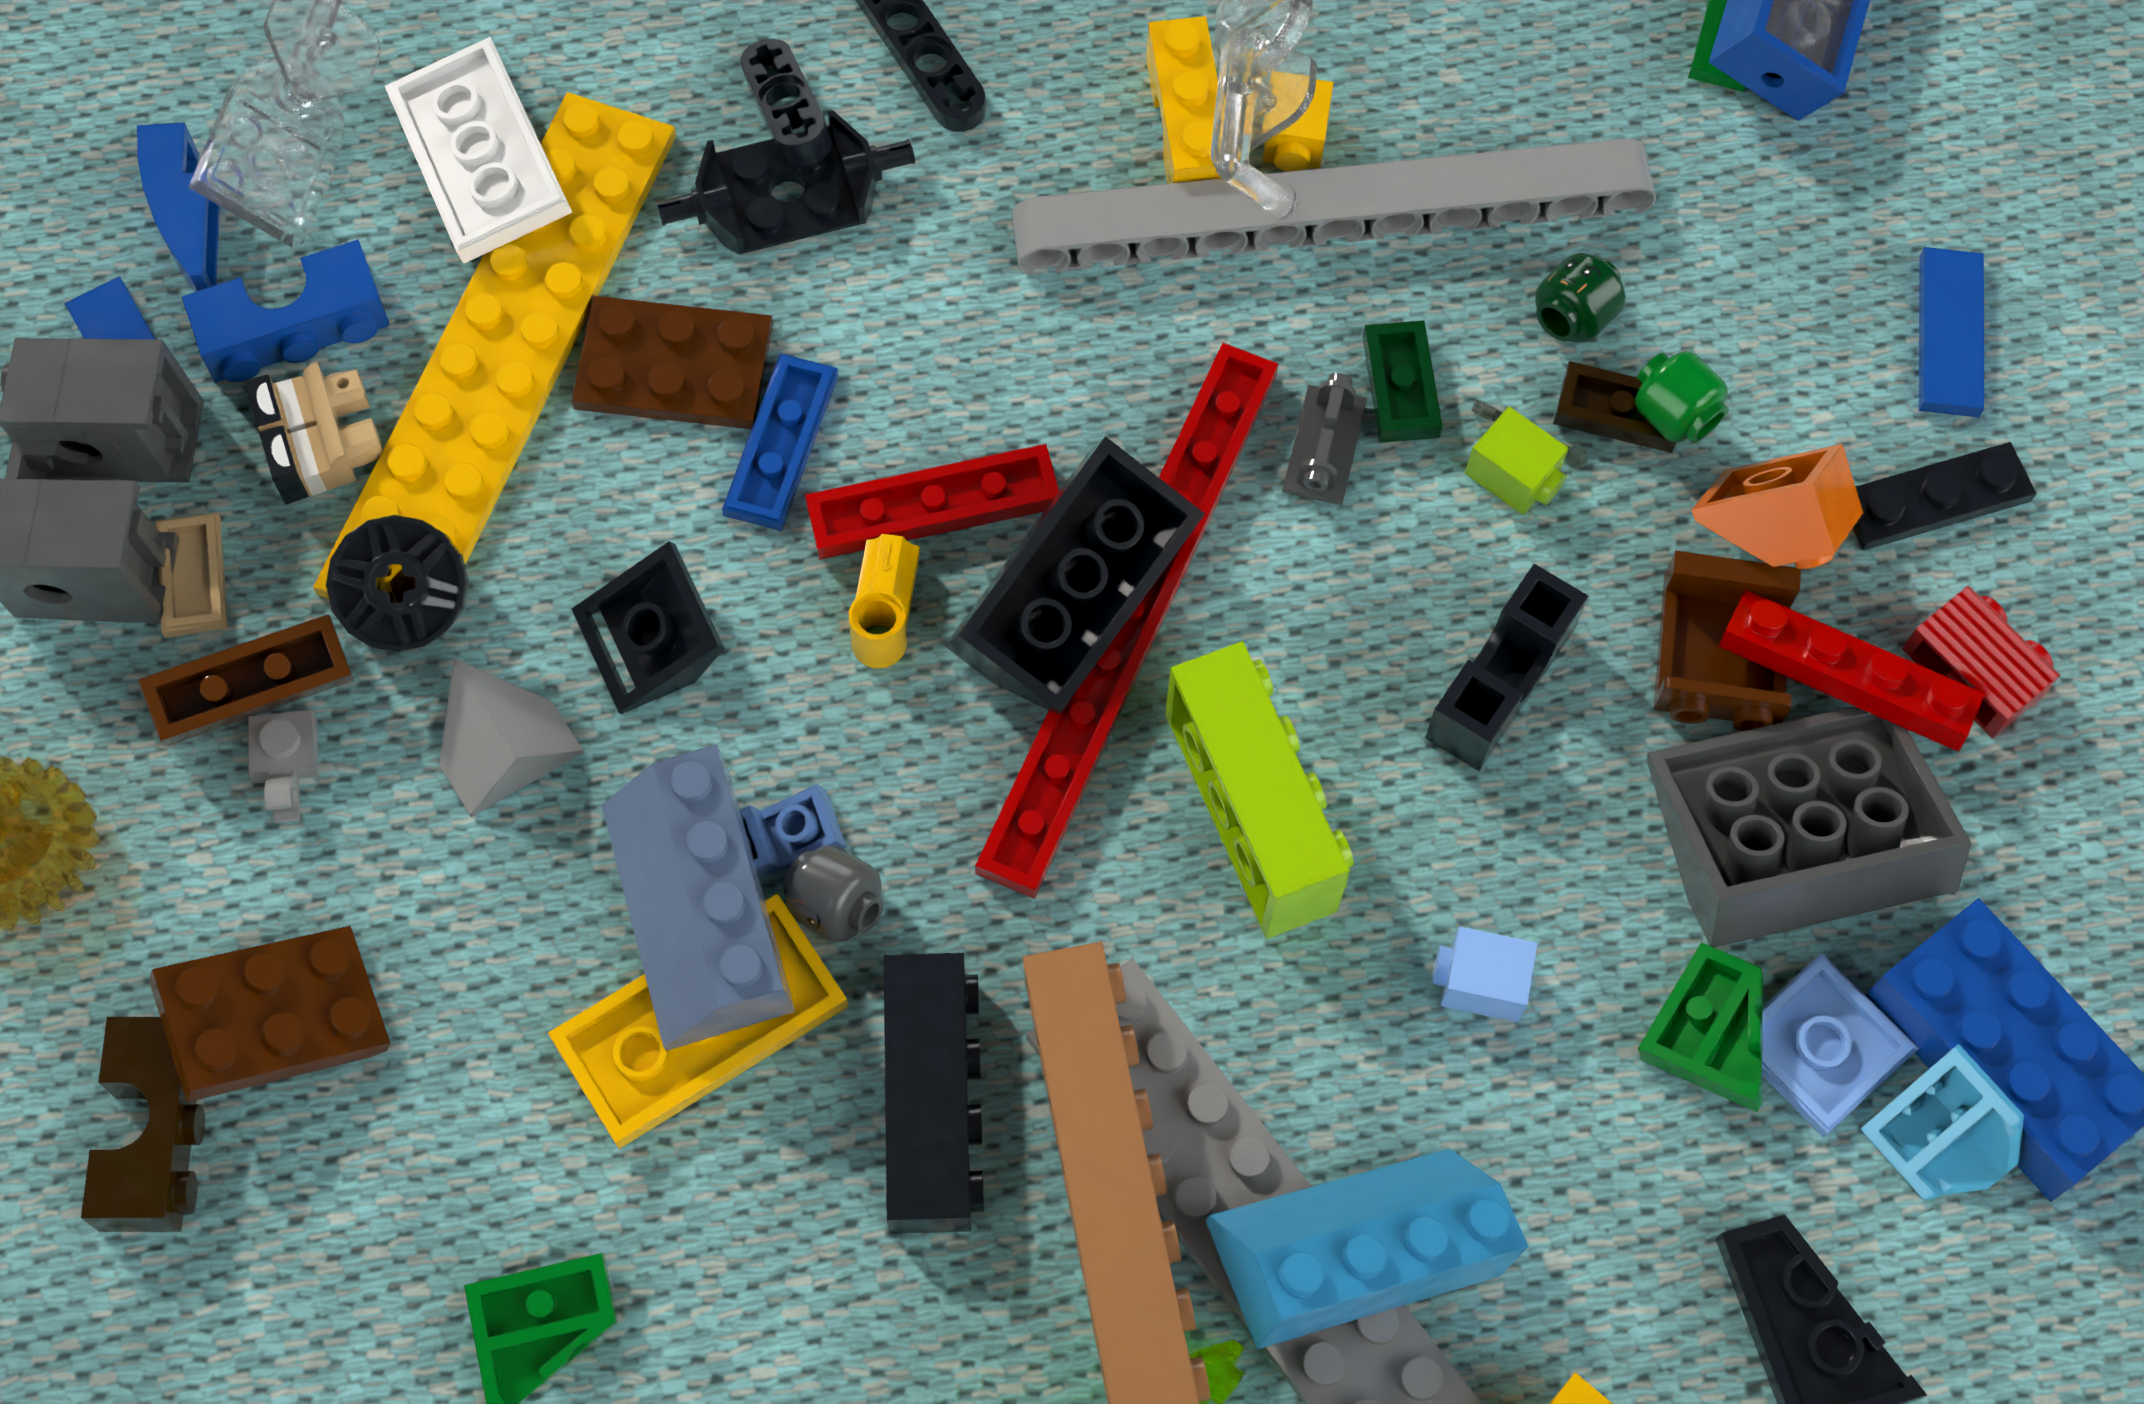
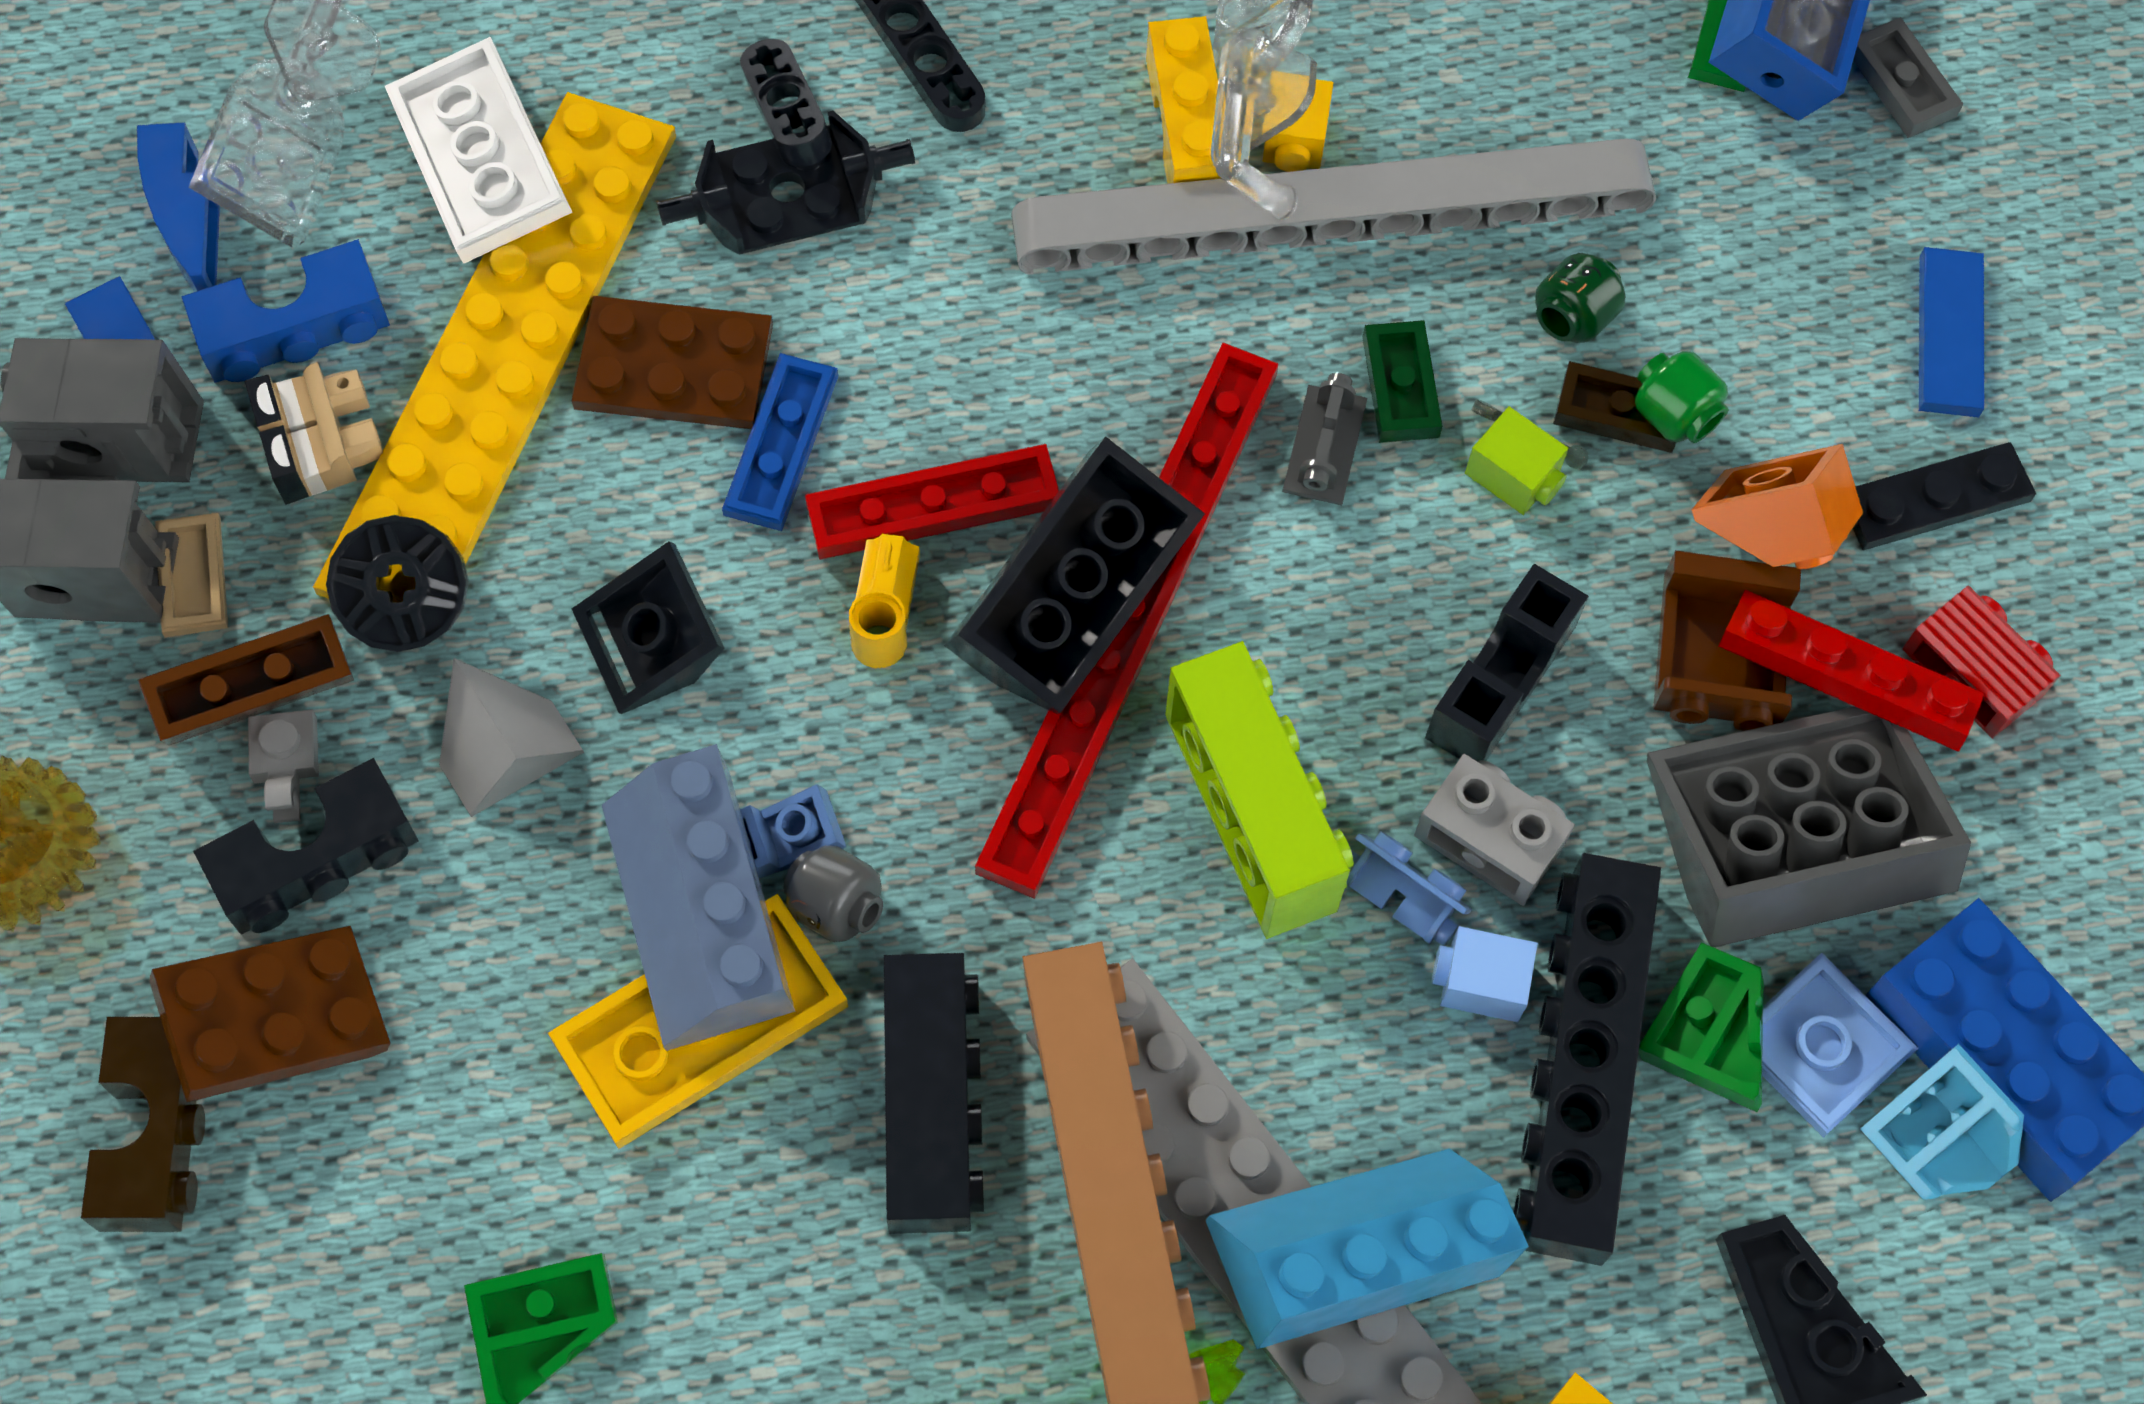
none -> black arch [193,758,419,935]
none -> medium blue hinge [1347,831,1472,946]
none -> light grey brick [1414,754,1575,907]
none -> black brick [1513,853,1661,1266]
none -> dark grey plate [1853,17,1963,138]

